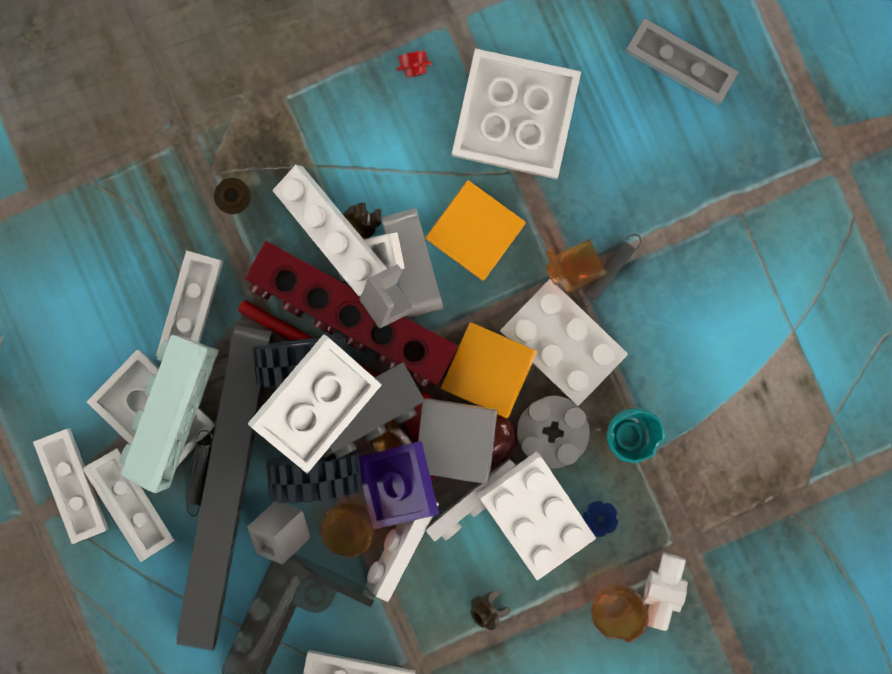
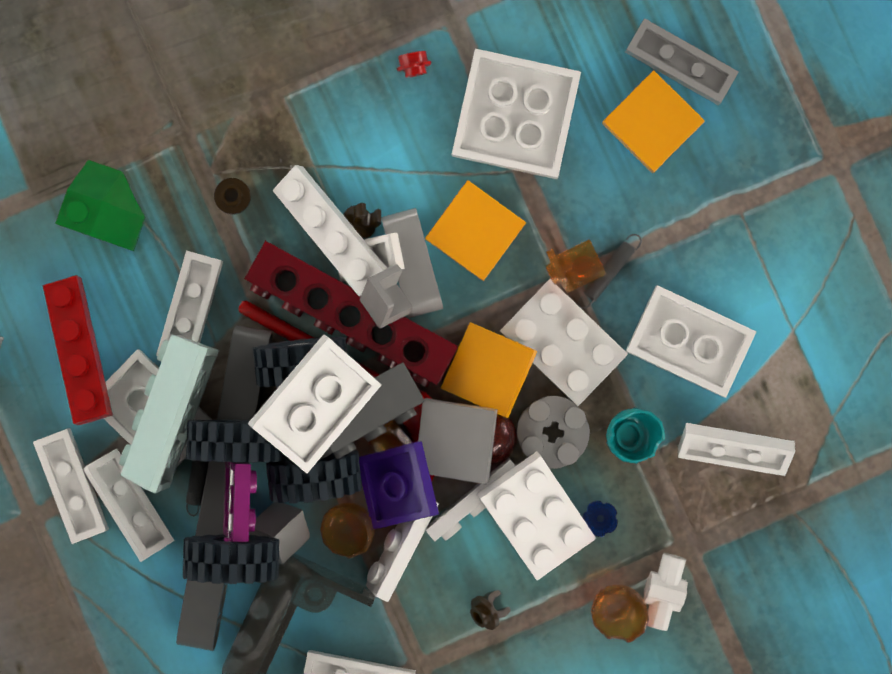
none -> red plate [42,275,113,425]
none -> green slope [55,160,146,251]
none -> black plate [183,420,282,584]
none -> light orange tile [602,70,705,174]
none -> white plate [626,285,756,398]
none -> white plate [678,423,795,476]

